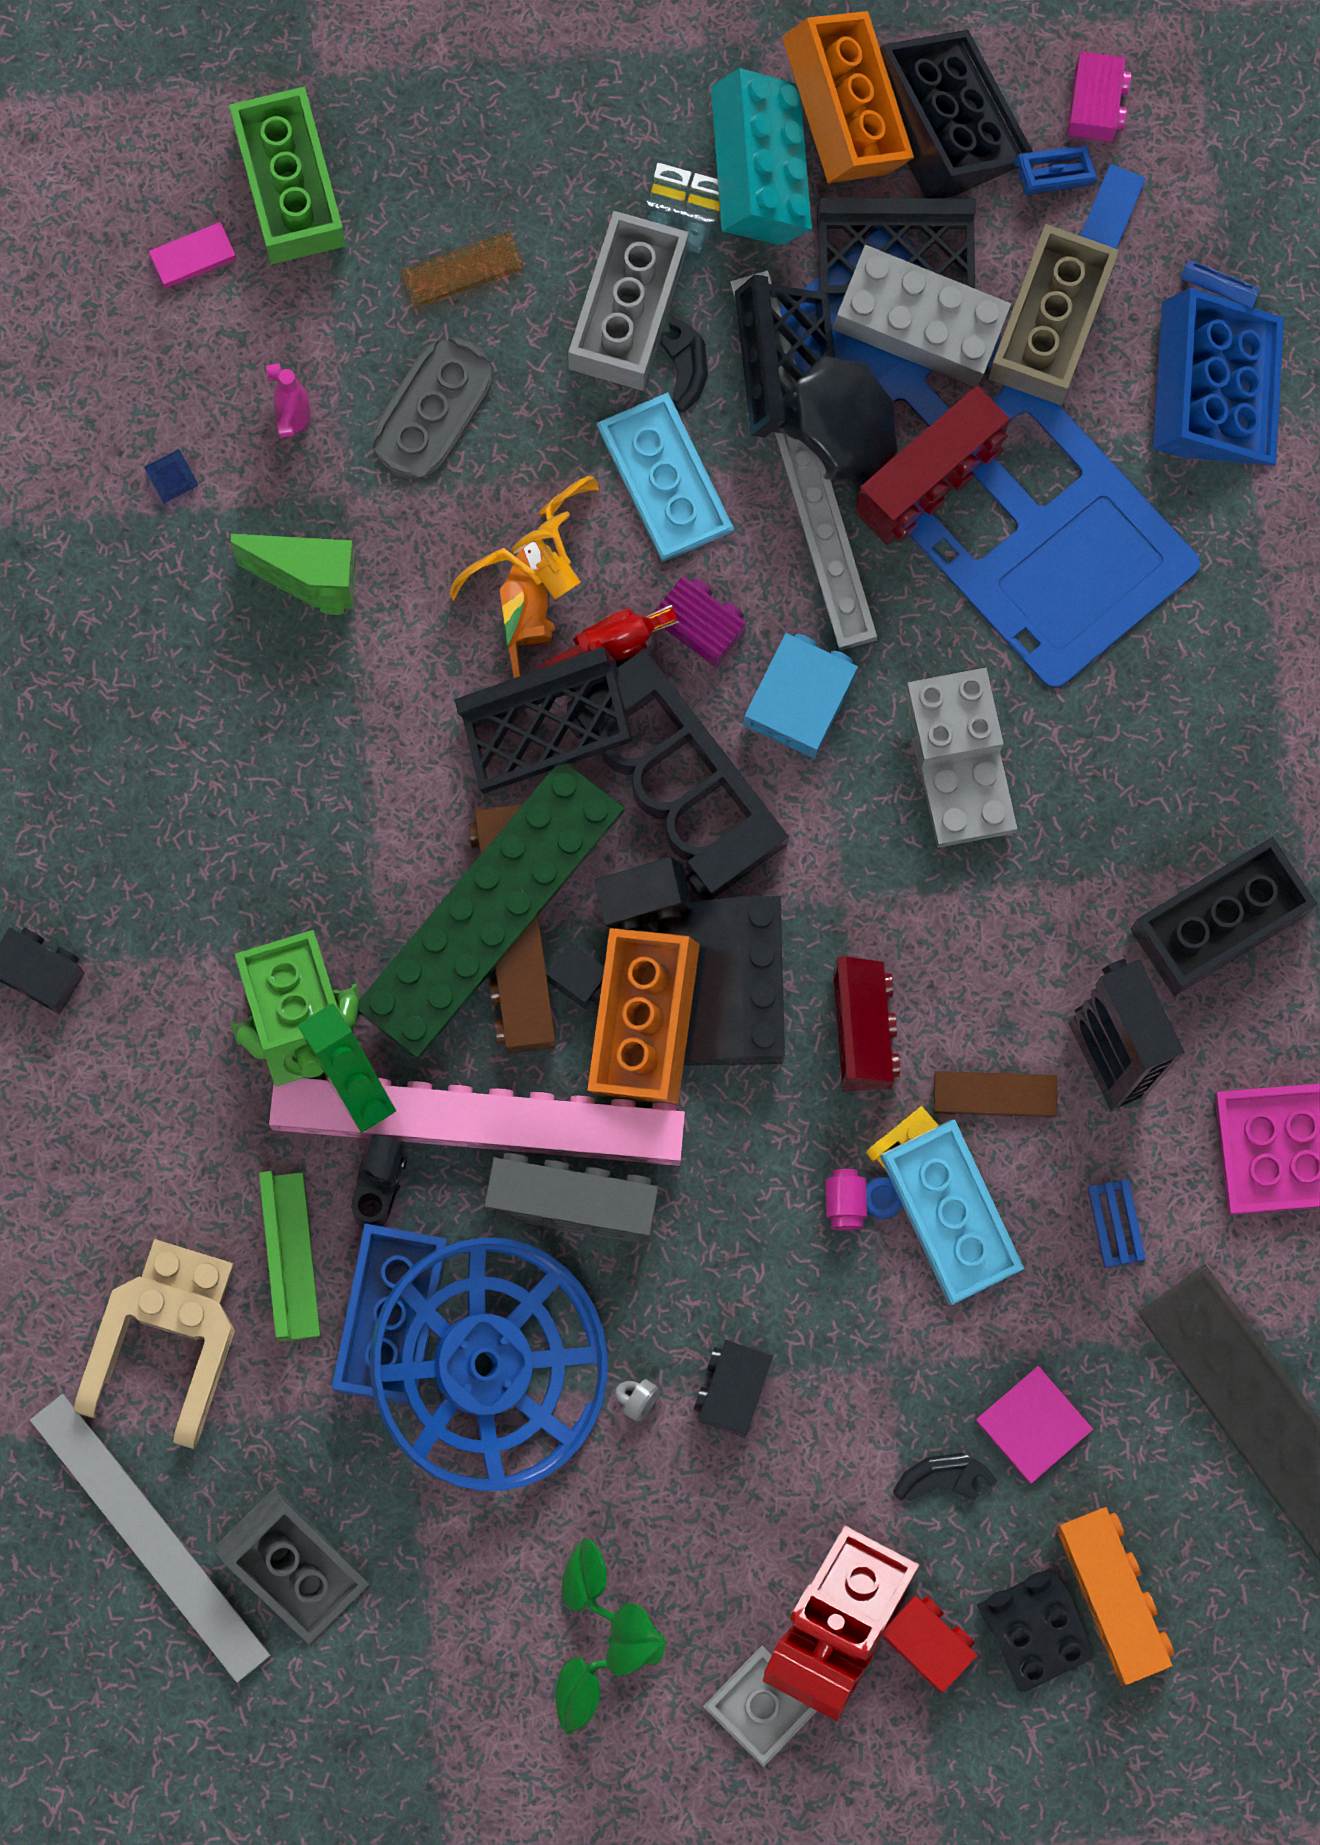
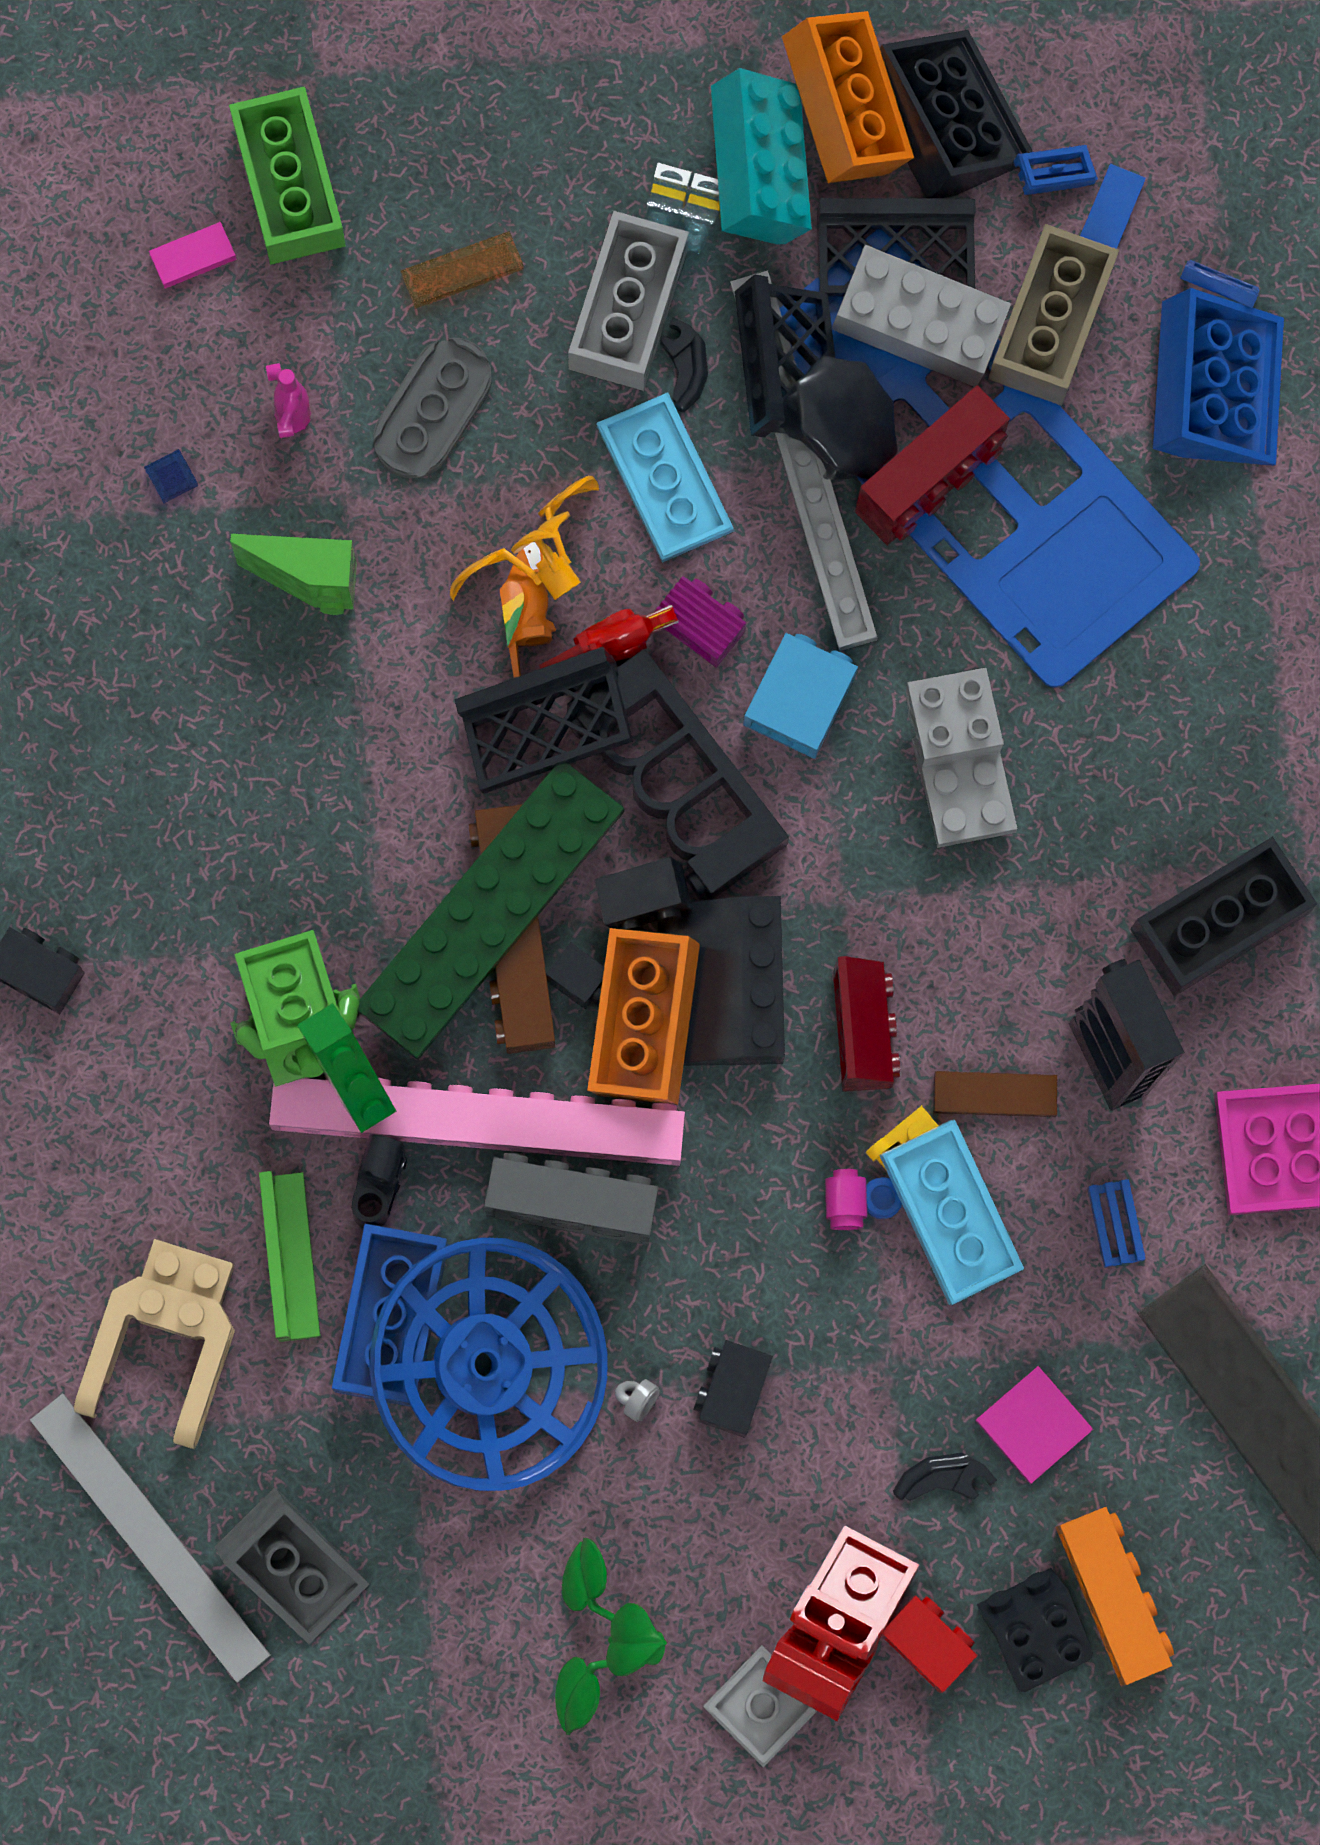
dark pink brick [1067,51,1131,142] -> none

